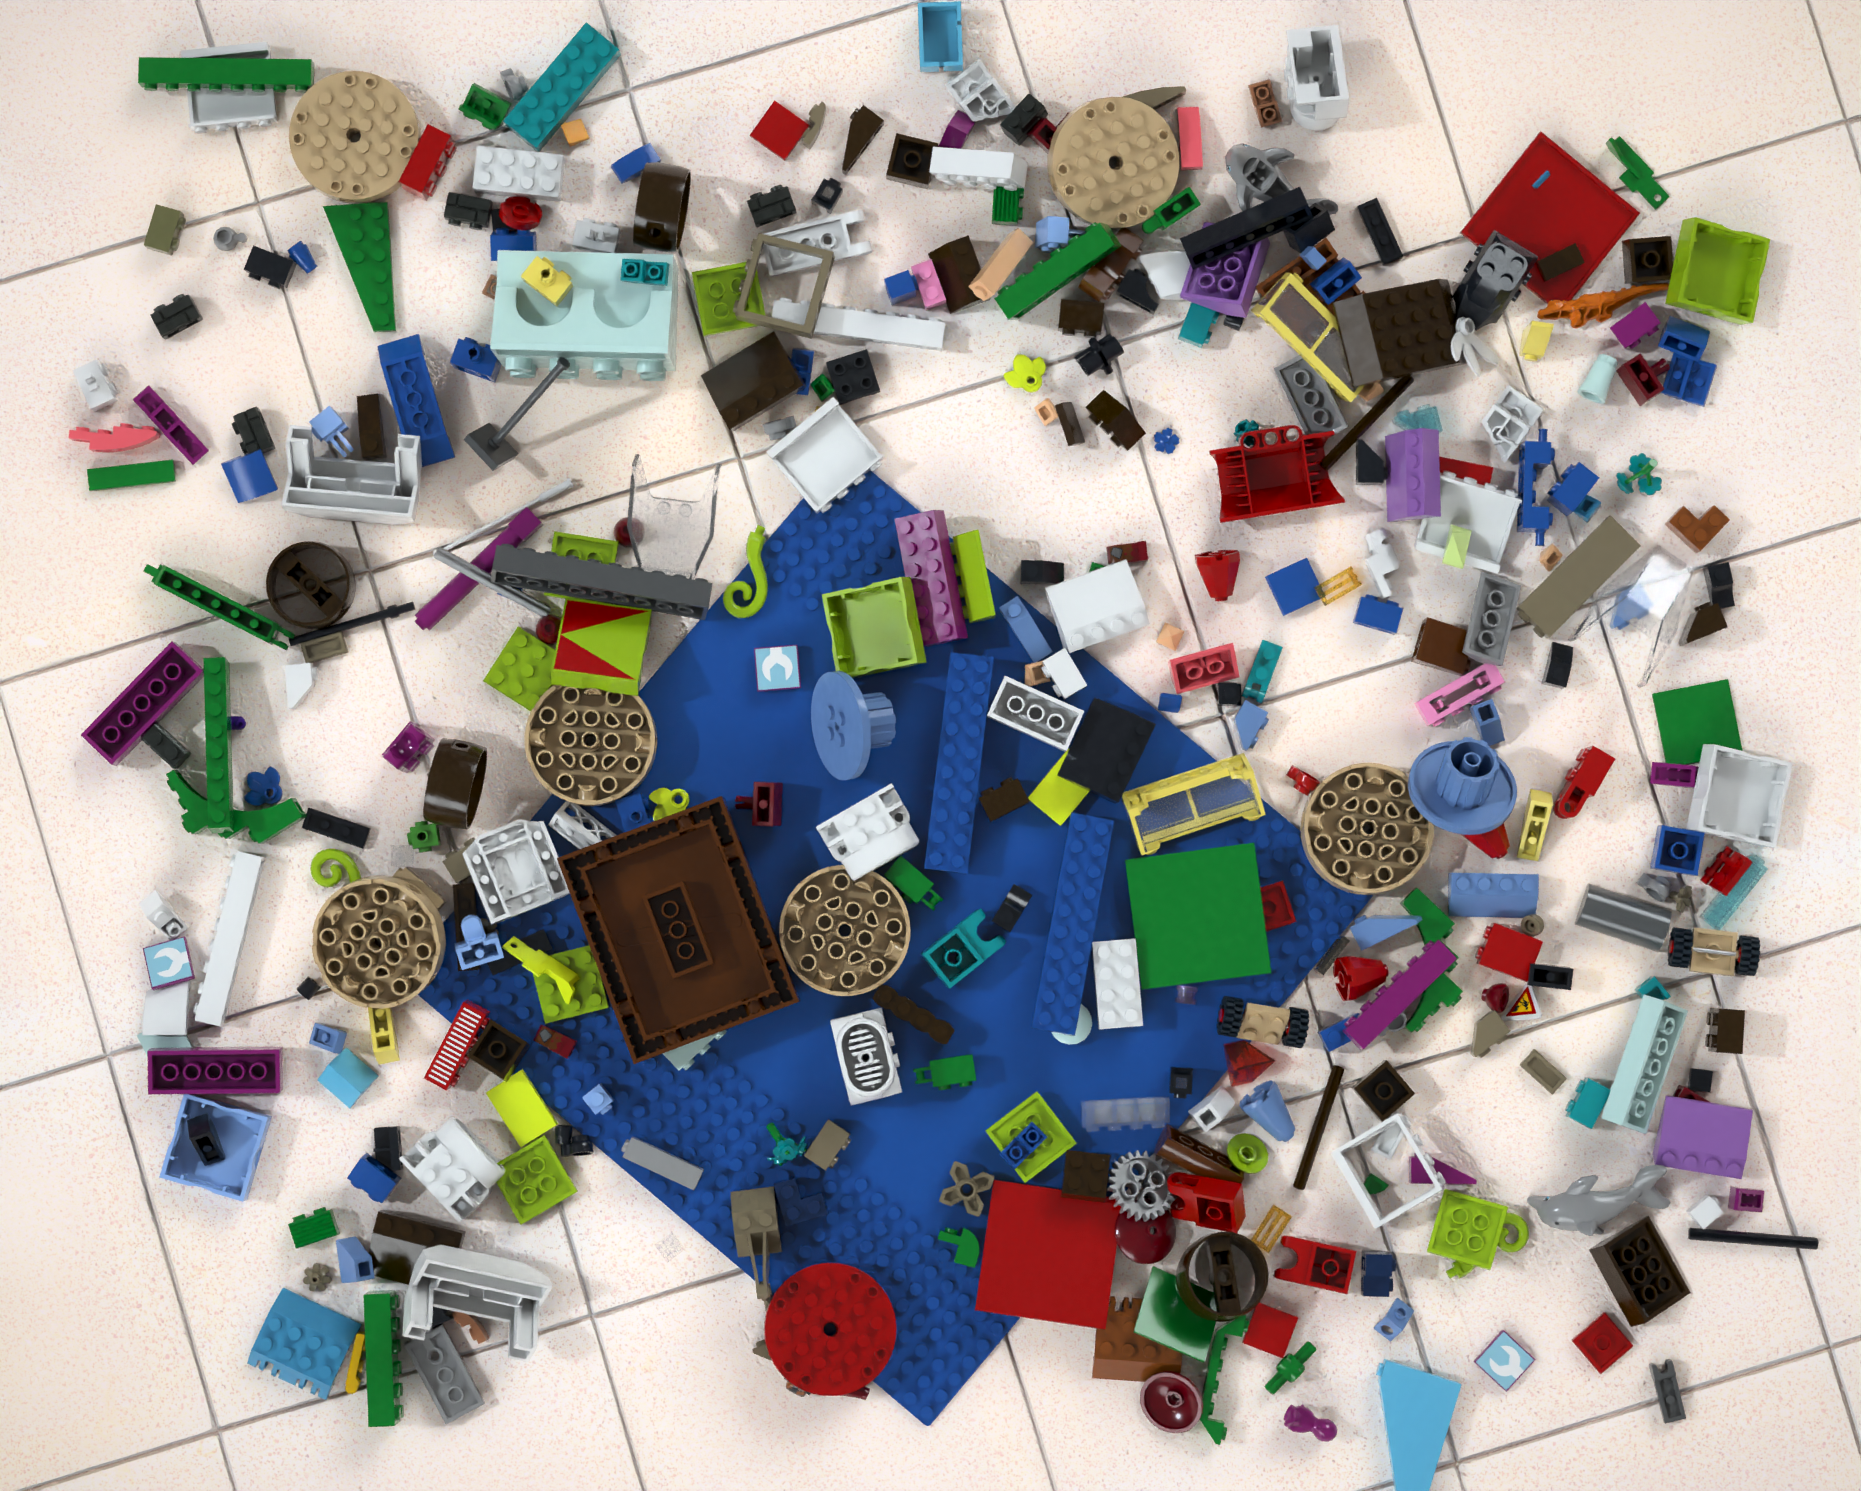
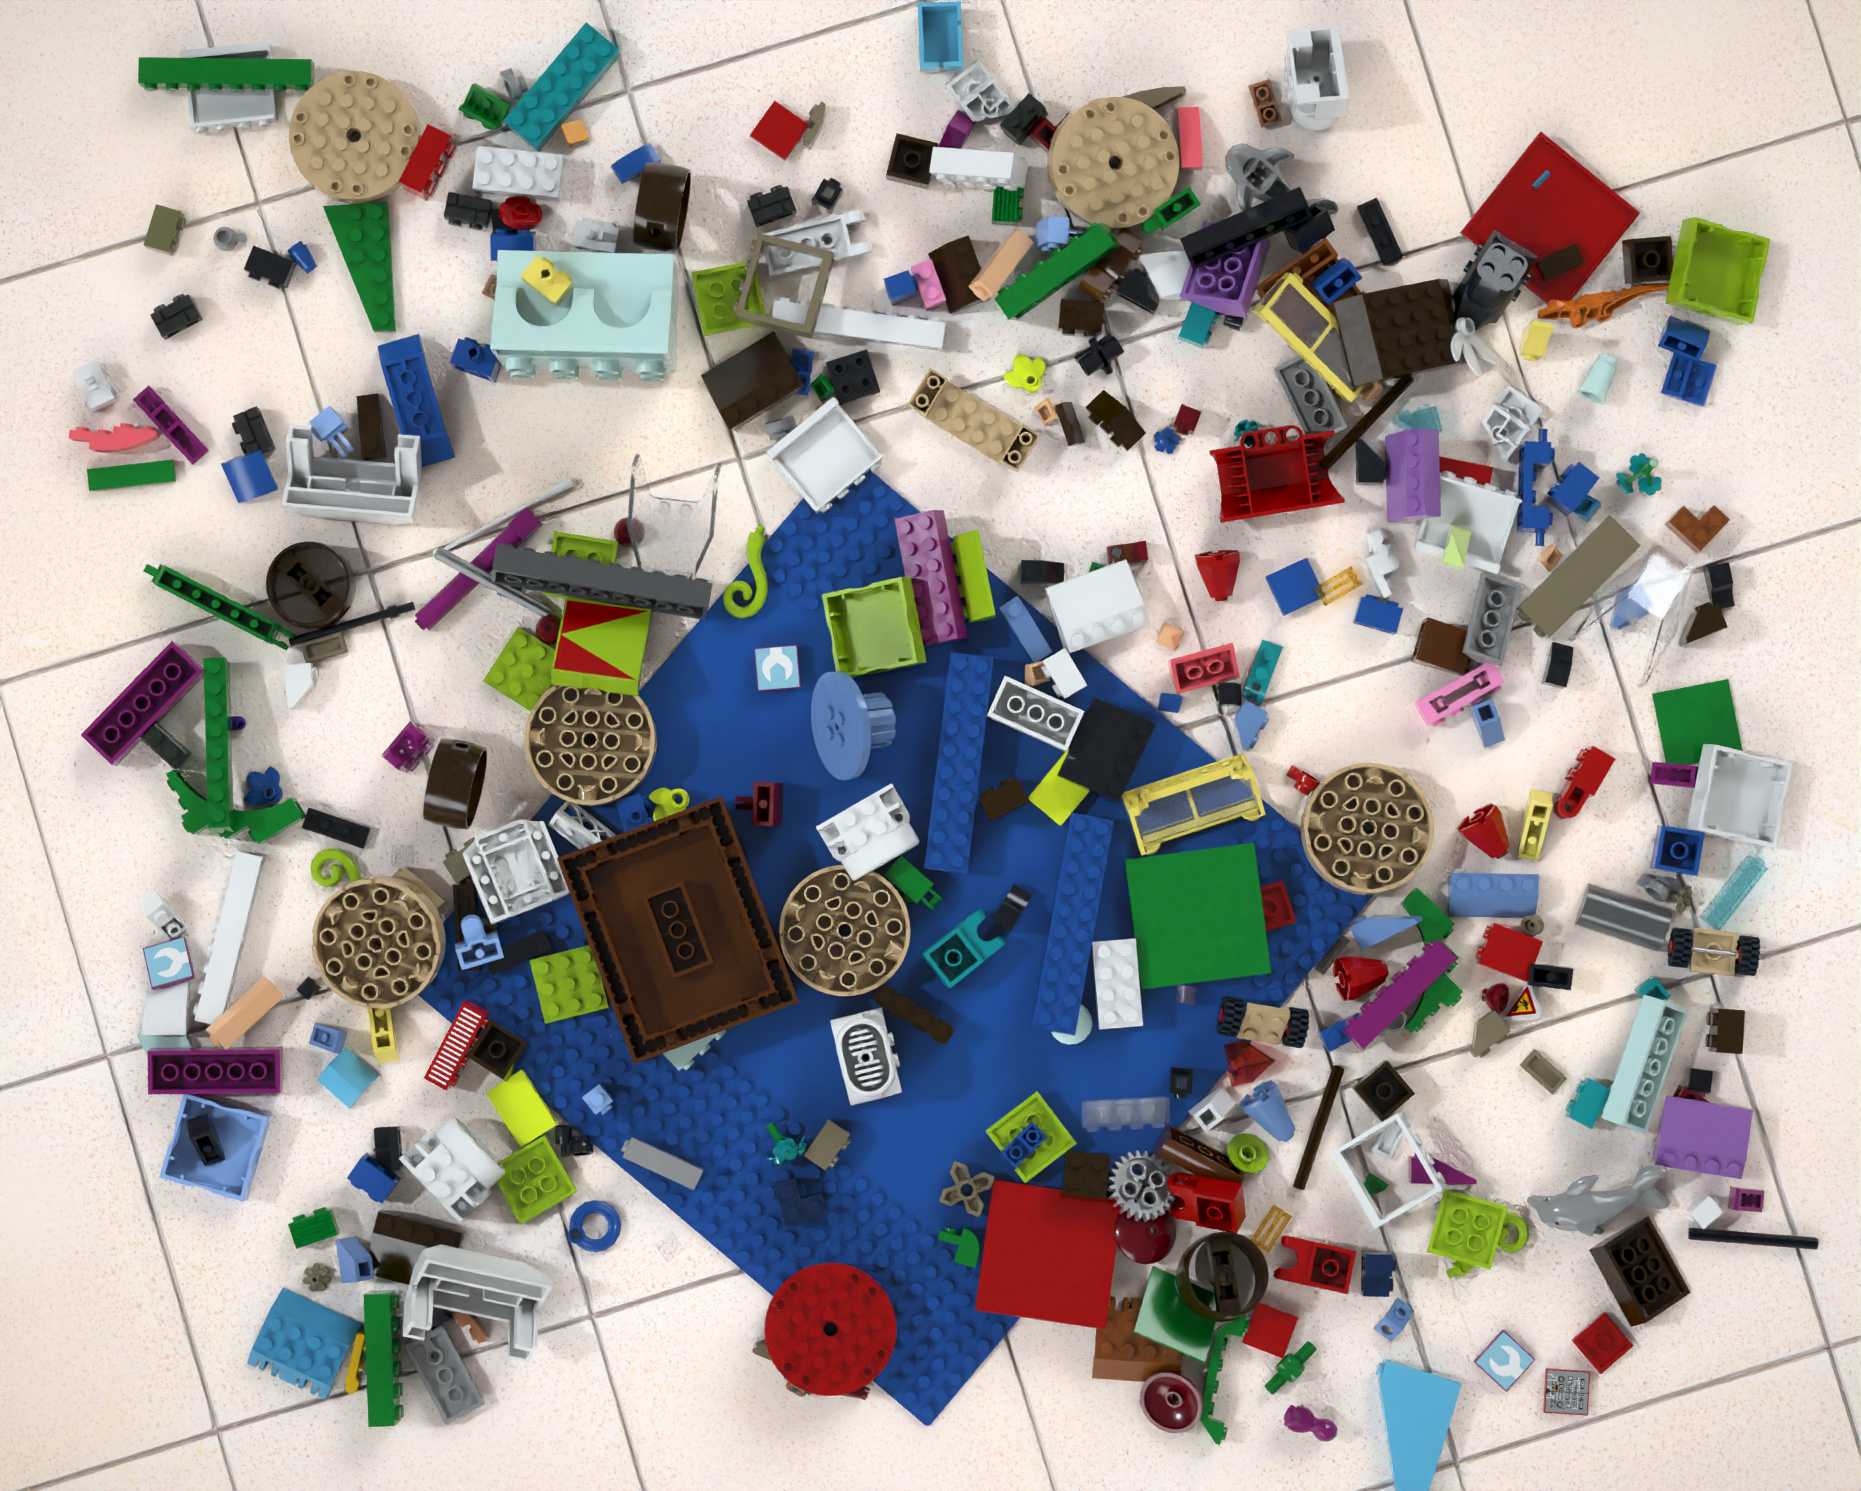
bright green brick [407,821,441,853] -> none
dark grey tile [463,357,570,471] -> none
neon yellow piece [502,936,580,1005] -> none
leg [533,1024,578,1059] -> none
teal slope [620,259,670,286] -> none
dark tan slope [731,1186,782,1311] -> none
dark brown slope [842,105,884,175] -> none
green brick [913,1054,976,1090] -> none
medium blue piece [1299,246,1327,270] -> none
medium blue piece [1408,737,1517,835] -> none
green piece [1605,136,1670,210] -> none
magenta brick [1610,302,1661,350] -> none
dark red brick [1616,353,1670,406] -> none
dark grey plate [1649,1359,1686,1424] -> none
red plate [1700,846,1753,896] -> none
none -> light nougat brick [206,976,284,1050]
none -> blue piece [568,1200,621,1252]
none -> tan slope [907,368,1041,472]
none -> dark red brick [1173,404,1201,436]
none -> tile [1543,1368,1590,1416]

